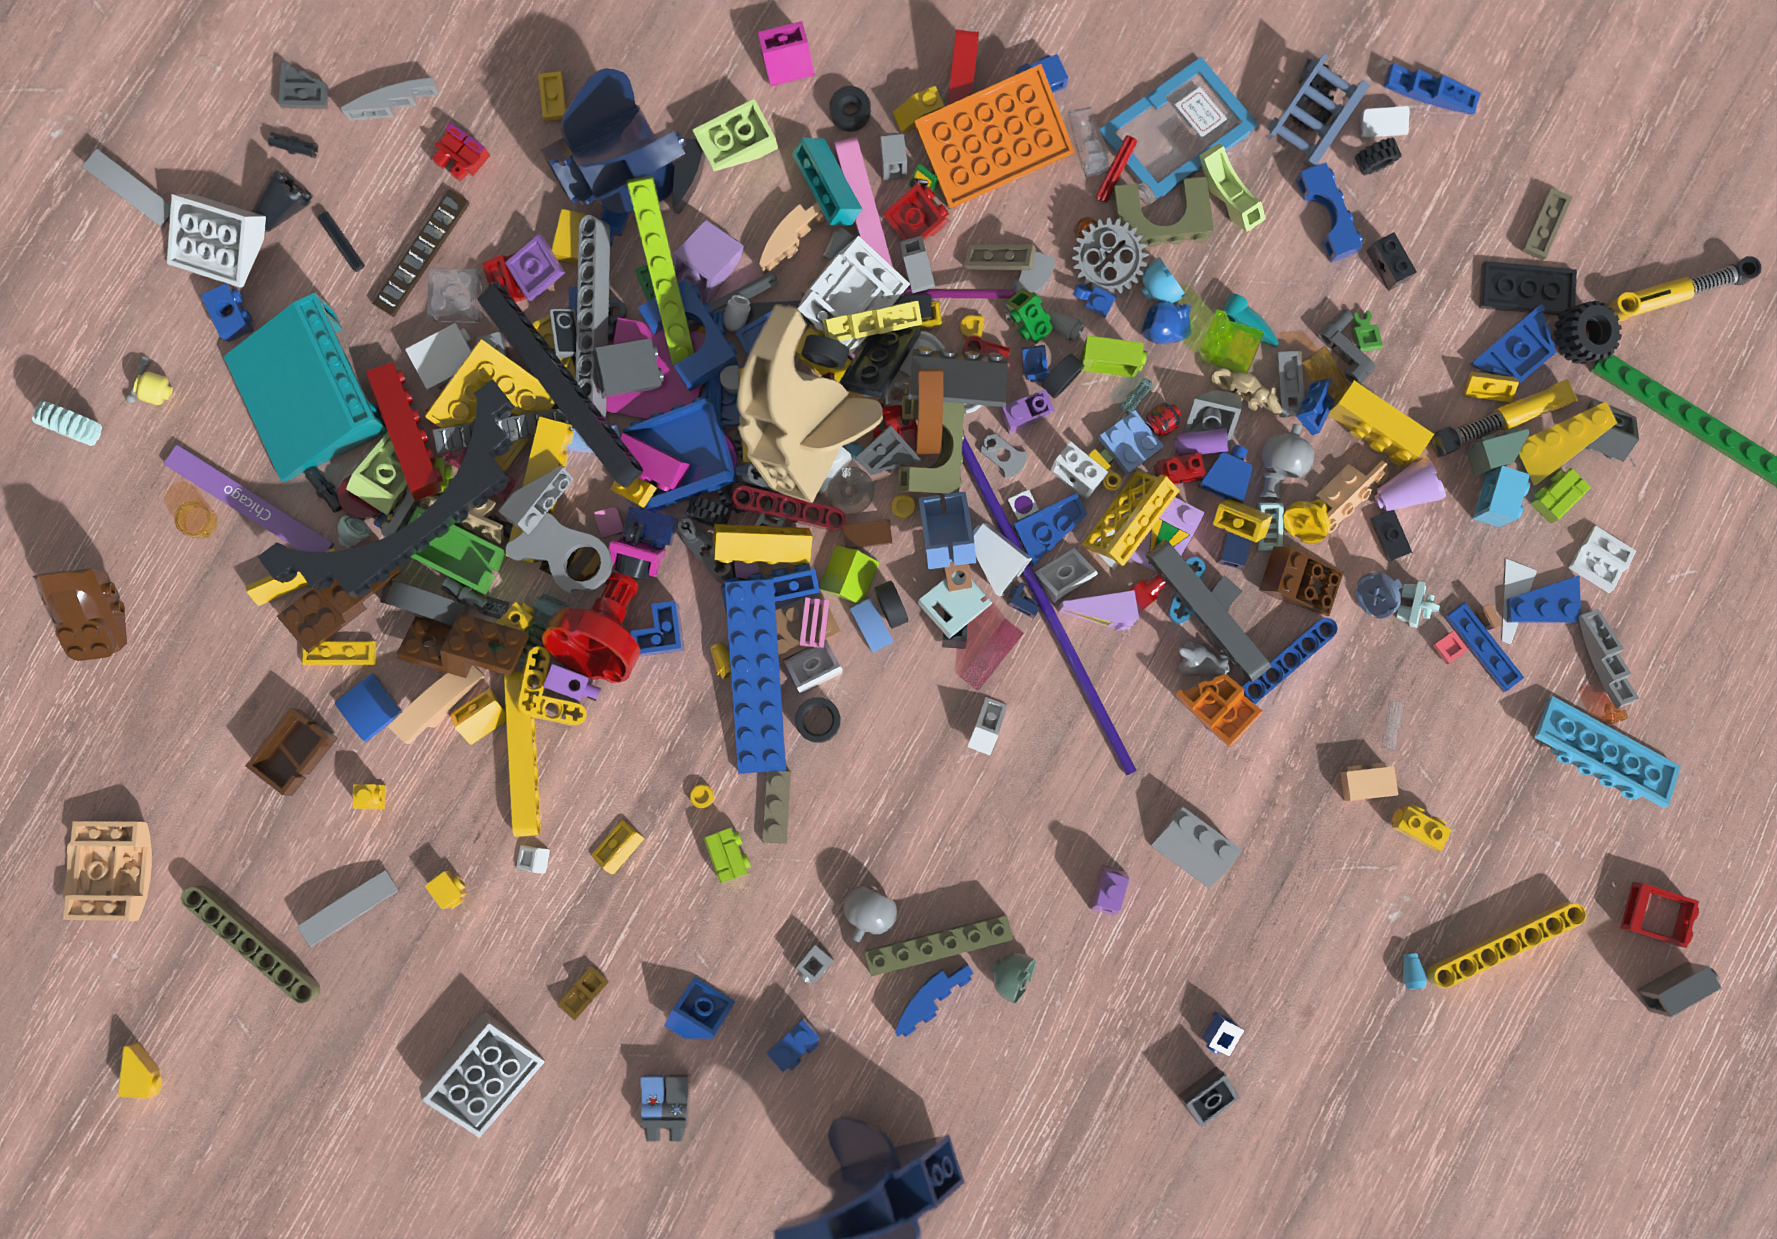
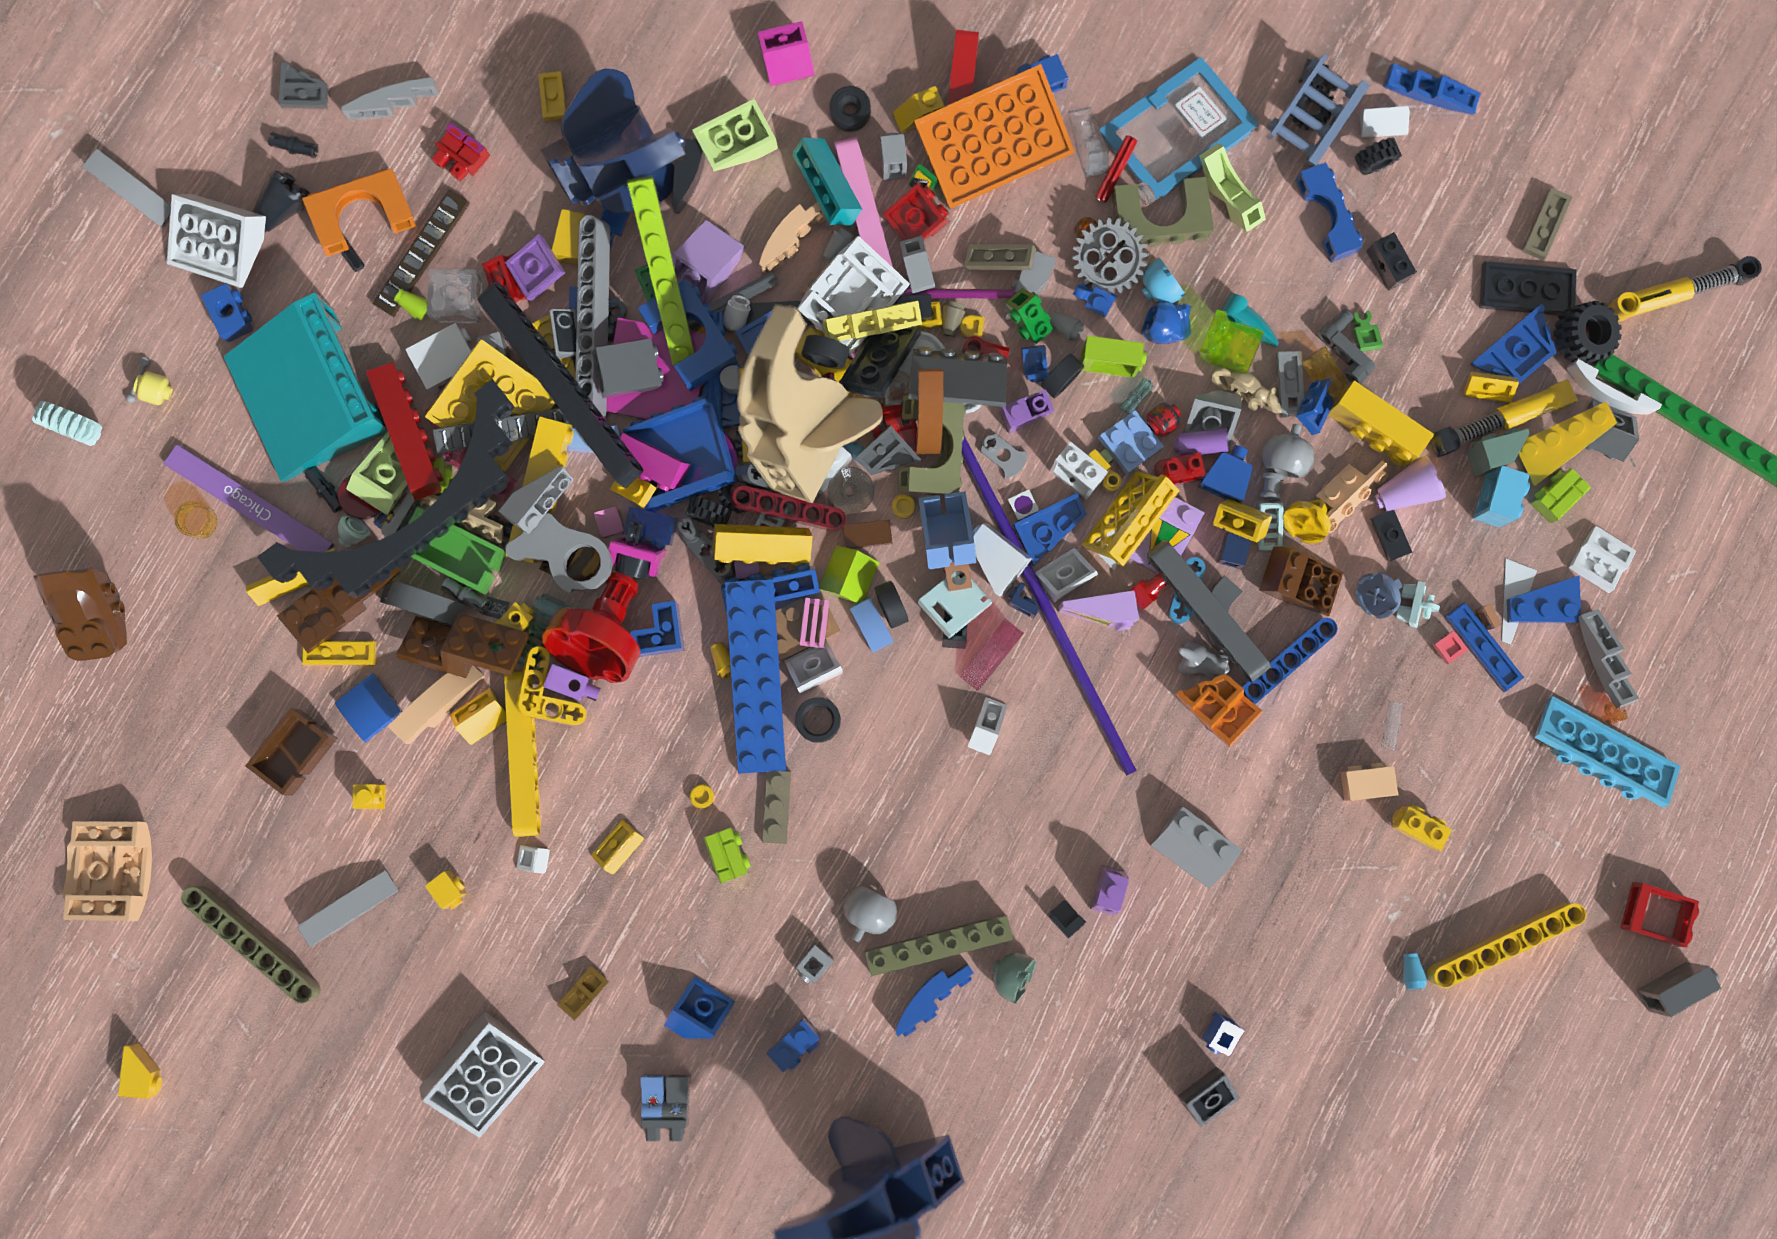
none -> orange arch [302,168,416,257]
none -> lime cone [394,289,431,320]
none -> dark tan cone [941,301,966,337]
none -> black panel [1047,900,1086,939]
none -> white slope [1567,359,1662,414]

